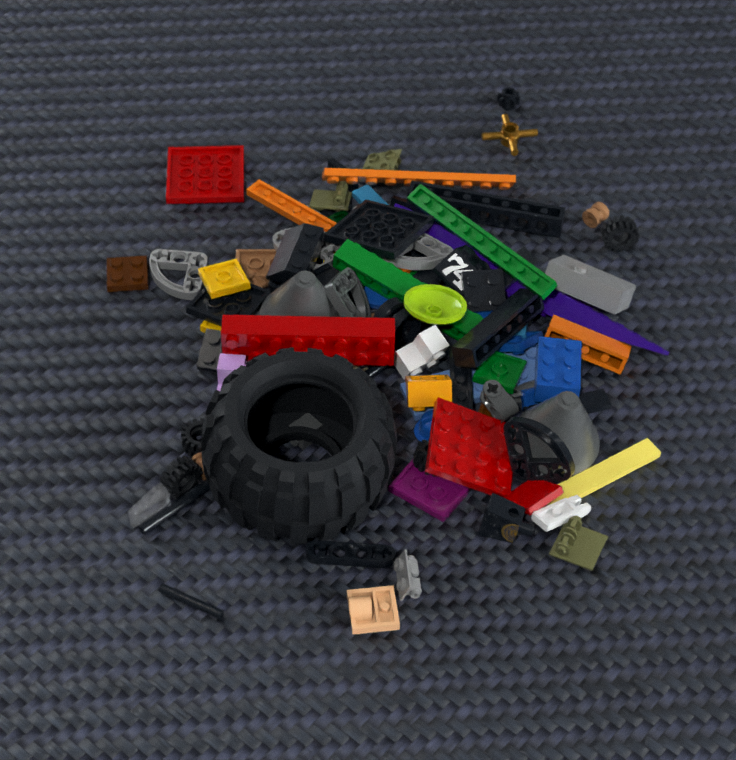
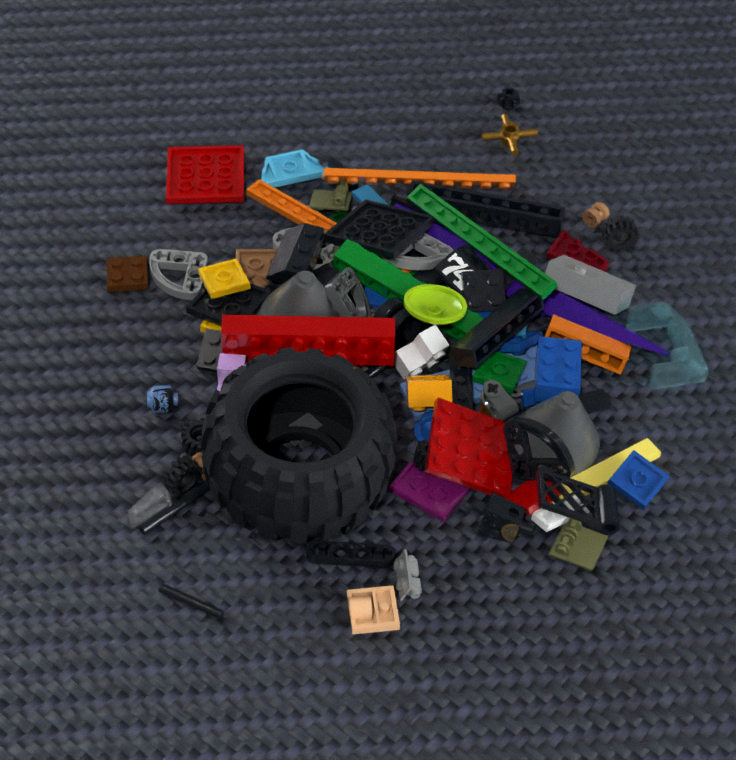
olive hinge [362,149,402,184] -> none
none -> head [147,385,179,414]
none -> medium azure wing [261,149,329,188]
none -> black piece [536,466,620,535]
none -> dark red wing [546,229,609,272]
none -> blue plate [607,450,670,510]
none -> clear light blue windscreen [625,302,709,390]

